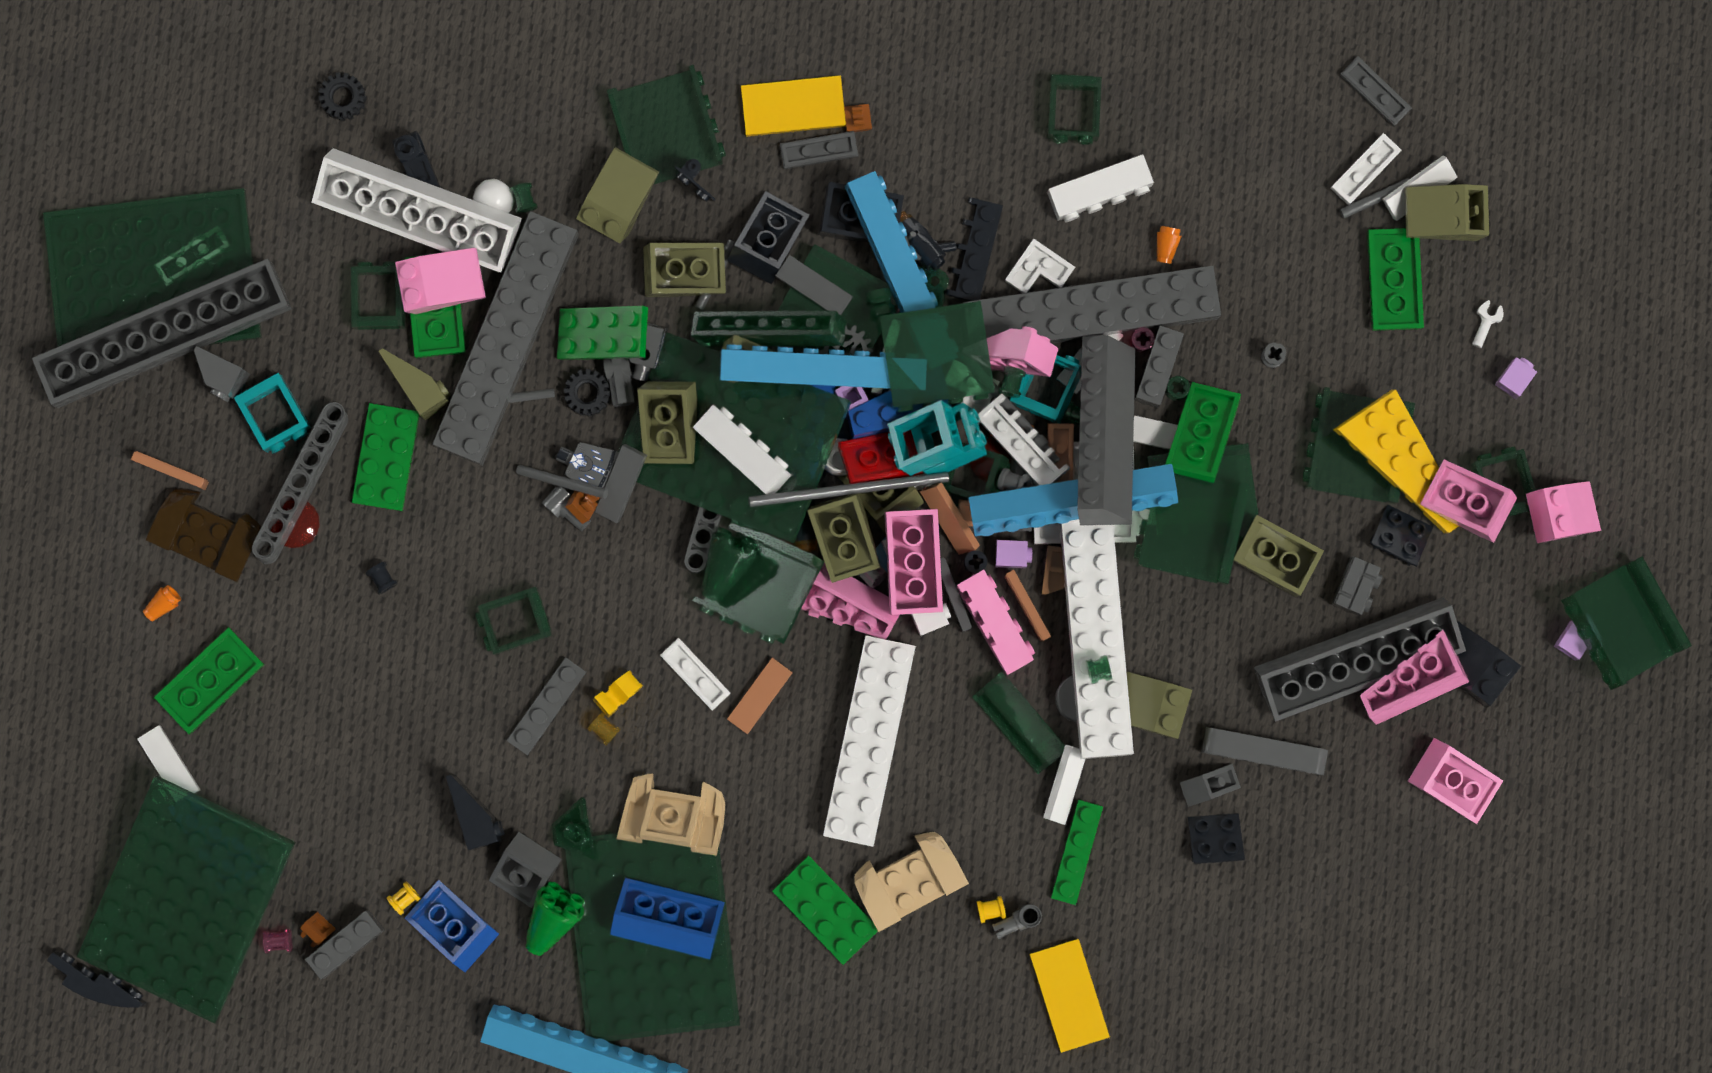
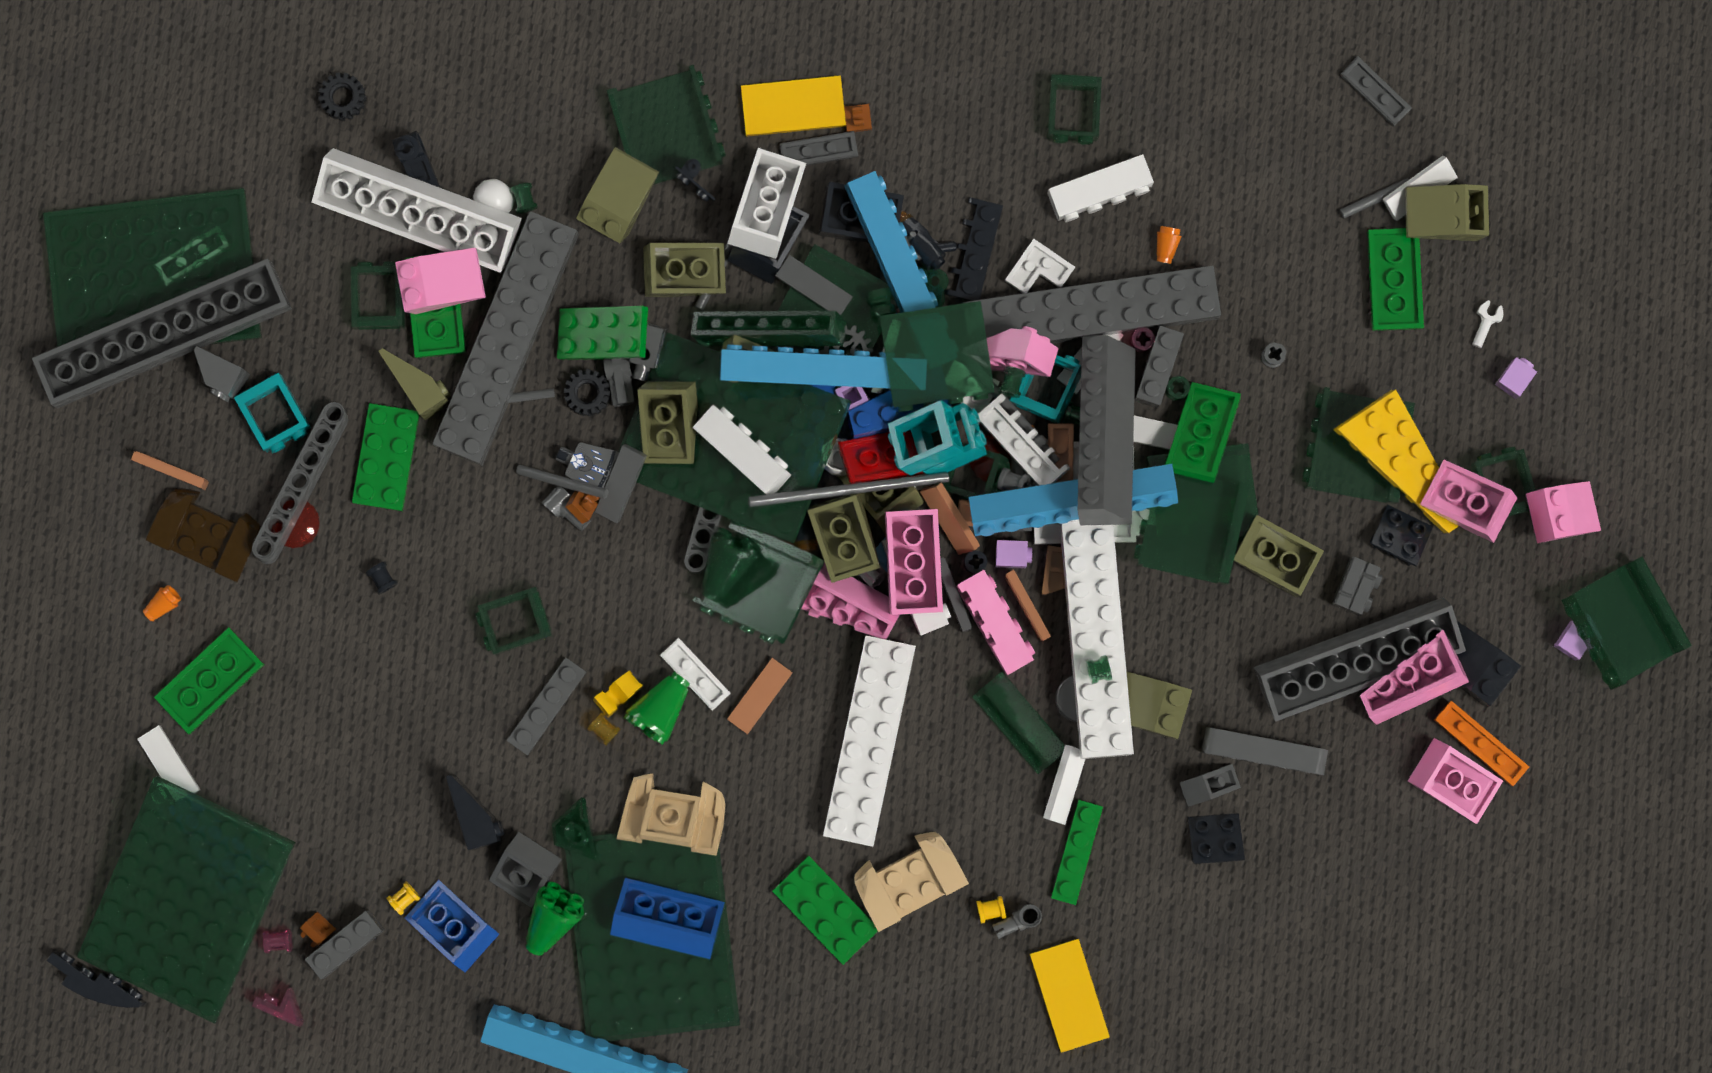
white plate [1330,133,1401,205] -> none
none -> clear pink slope [252,987,304,1027]
none -> green cone [624,672,690,745]
none -> white brick [727,148,806,259]
none -> orange plate [1434,701,1529,786]

